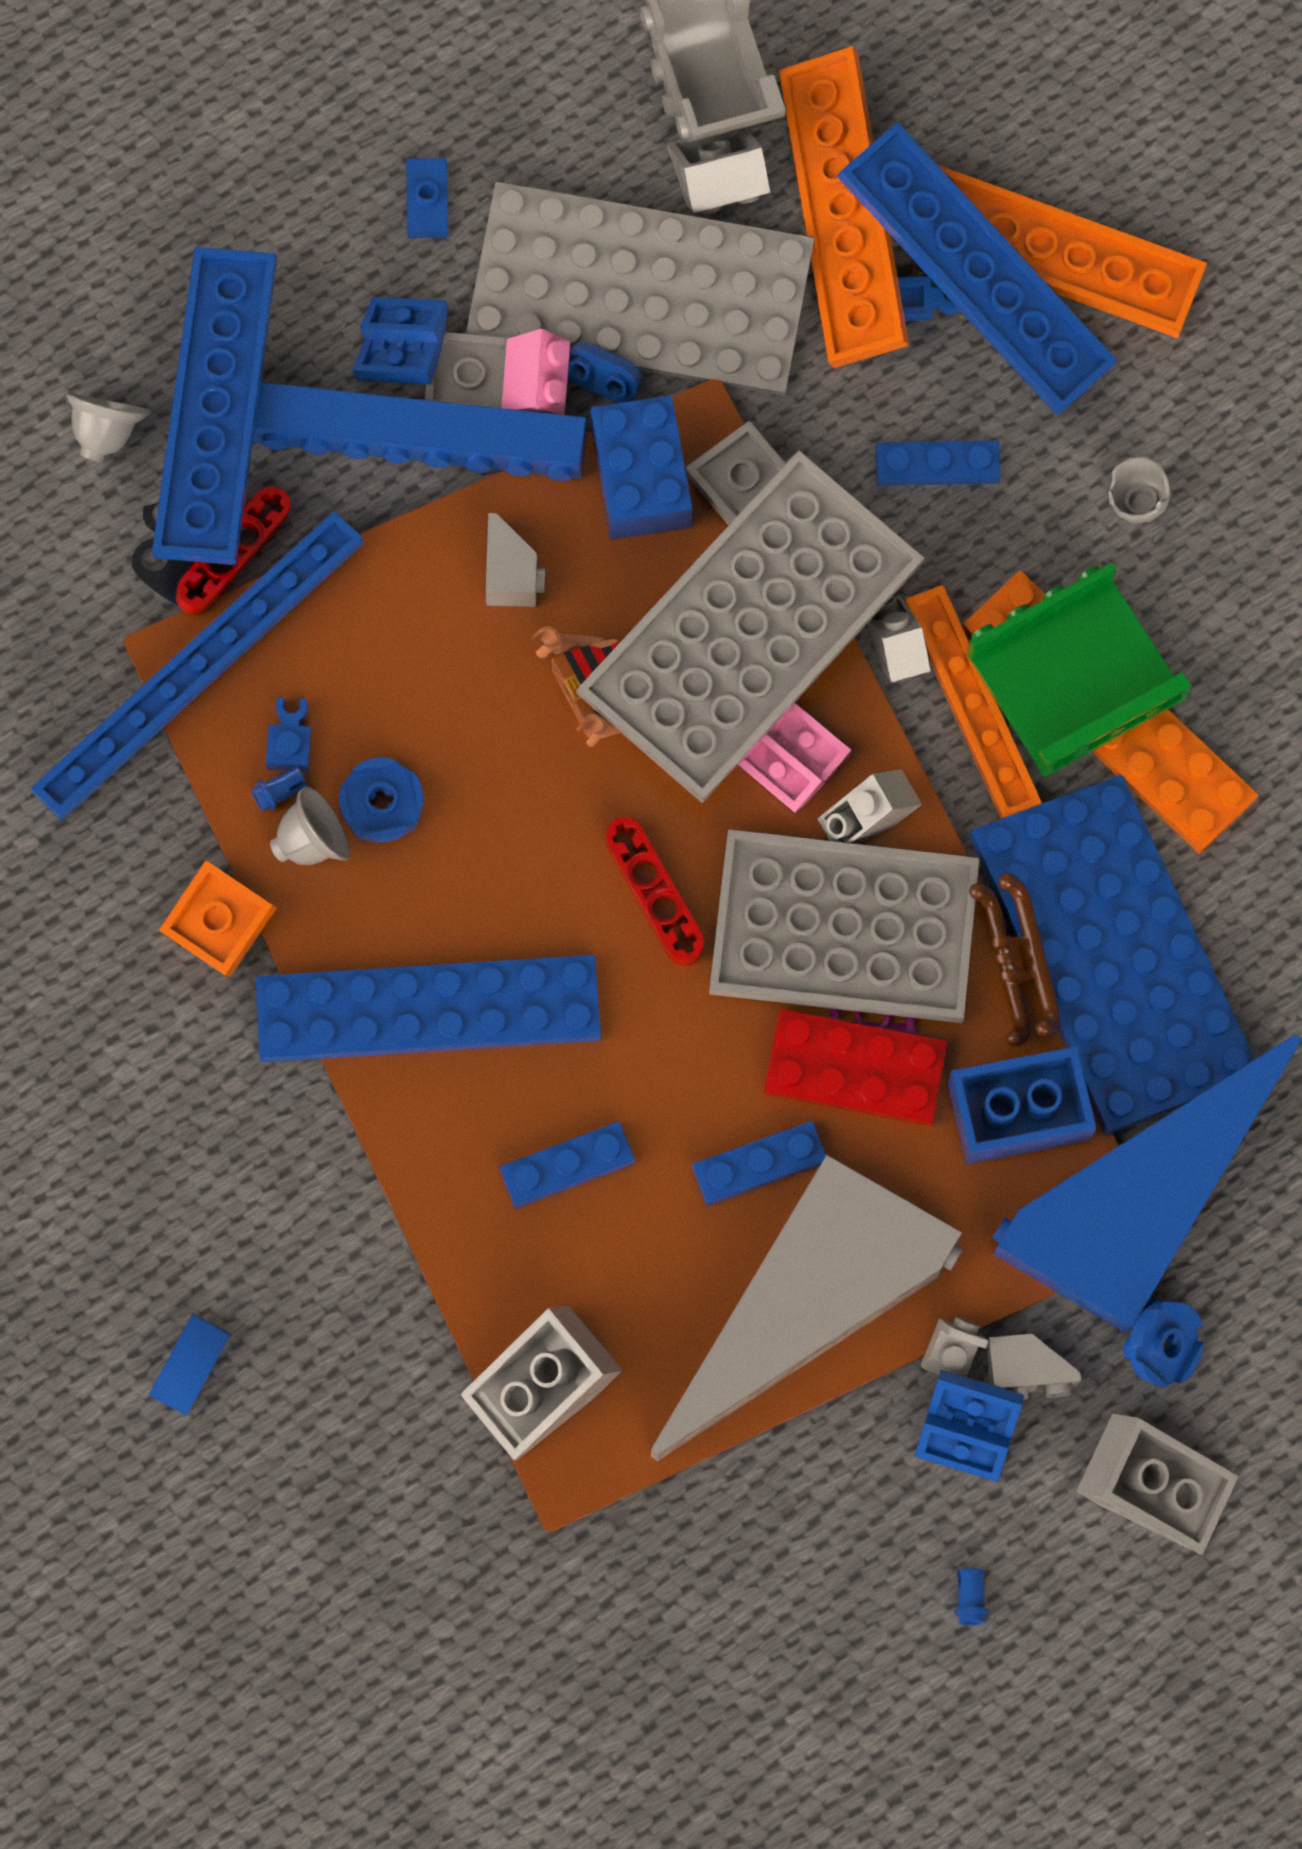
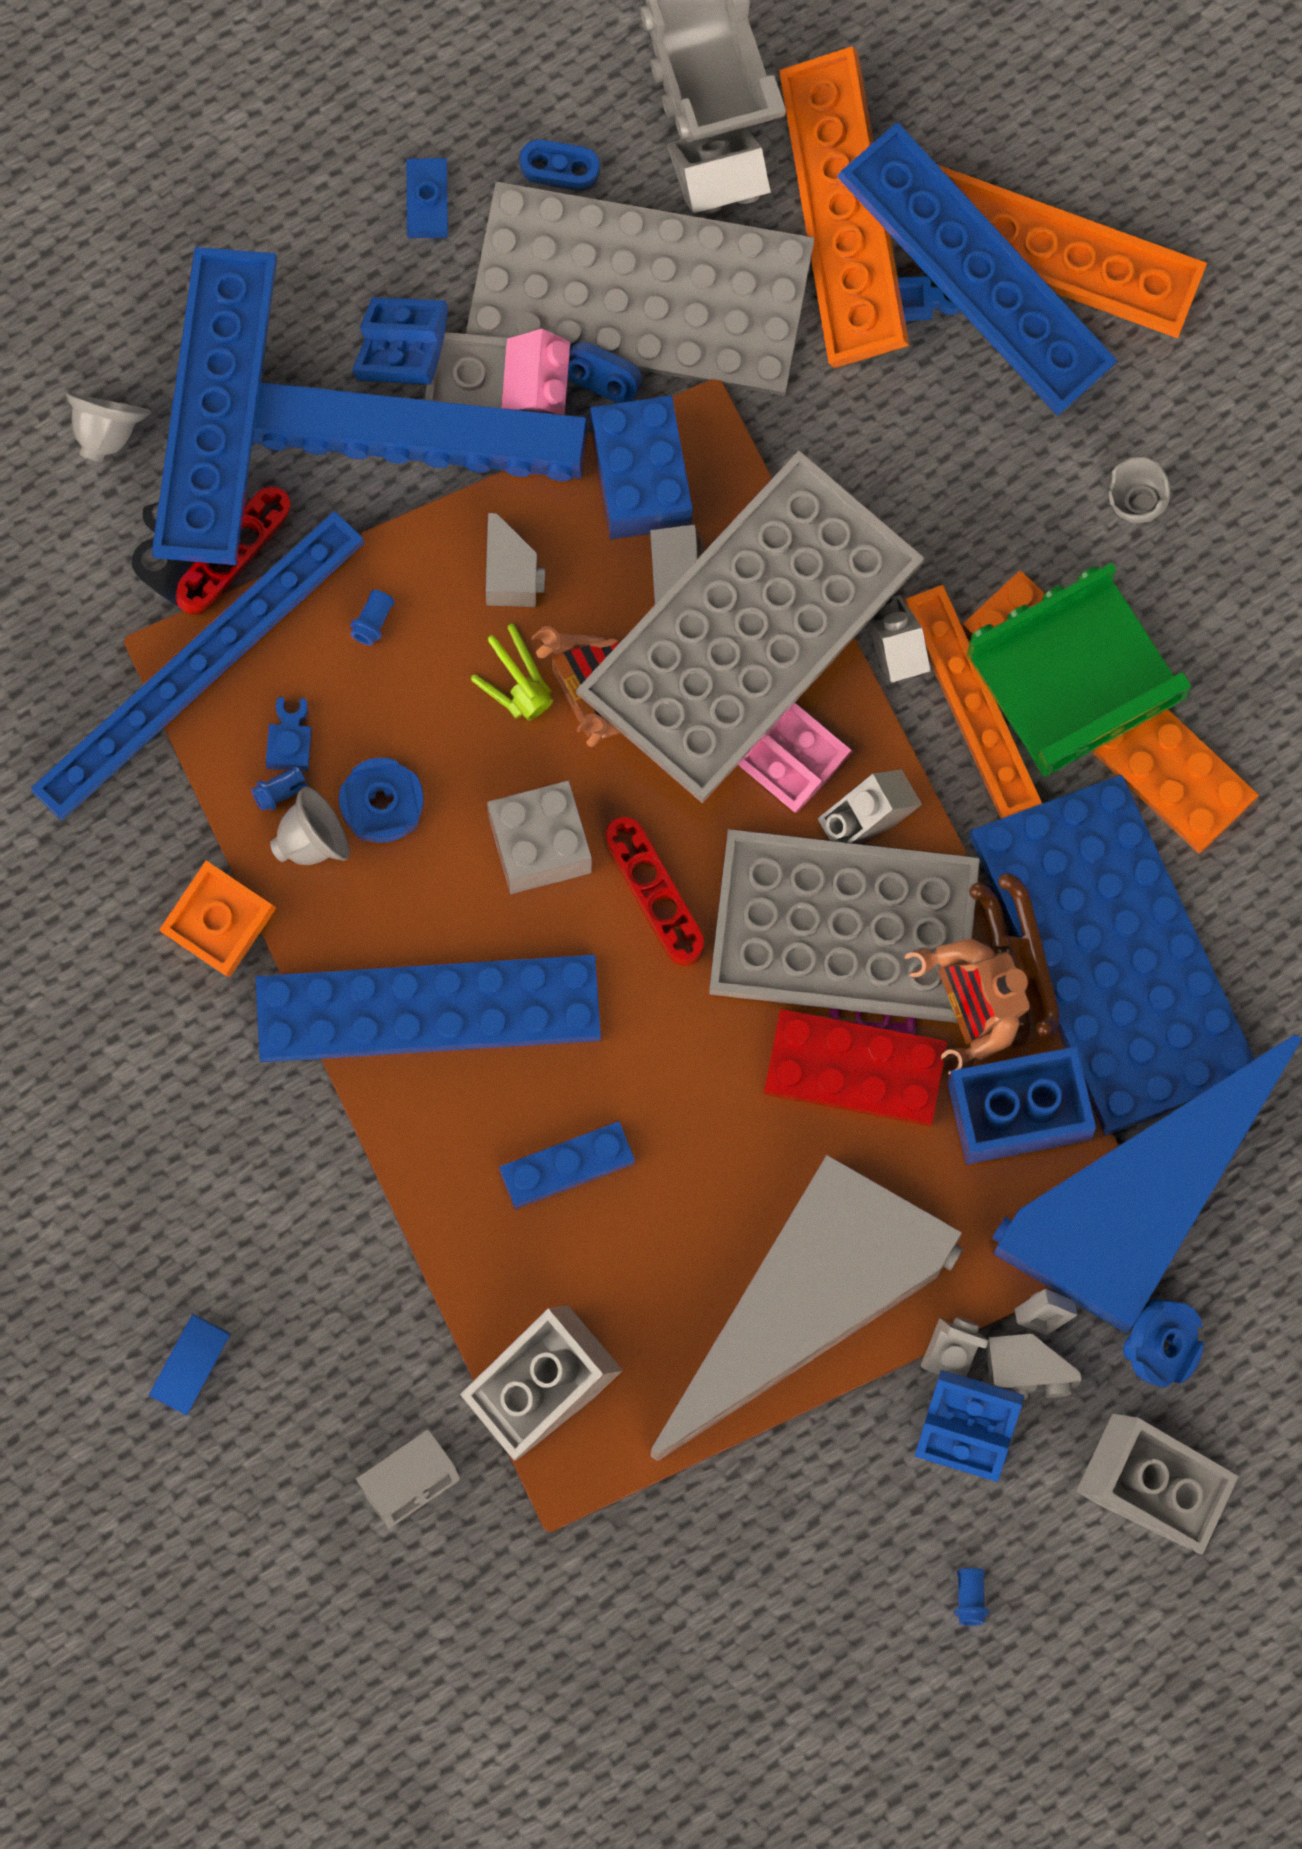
light grey plate [685,421,786,526] -> none
blue plate [692,1121,826,1207] -> none
blue plate [875,440,1000,486] -> none
none -> blue pin [350,590,395,646]
none -> light grey hinge [356,1430,460,1529]
none -> lime plant [471,623,553,721]
none -> light grey brick [487,780,592,895]
none -> blue plate [520,140,599,190]
none -> light grey hinge [650,525,703,604]
none -> nougat torso [904,939,1030,1075]
none -> light grey plate [1014,1289,1078,1335]

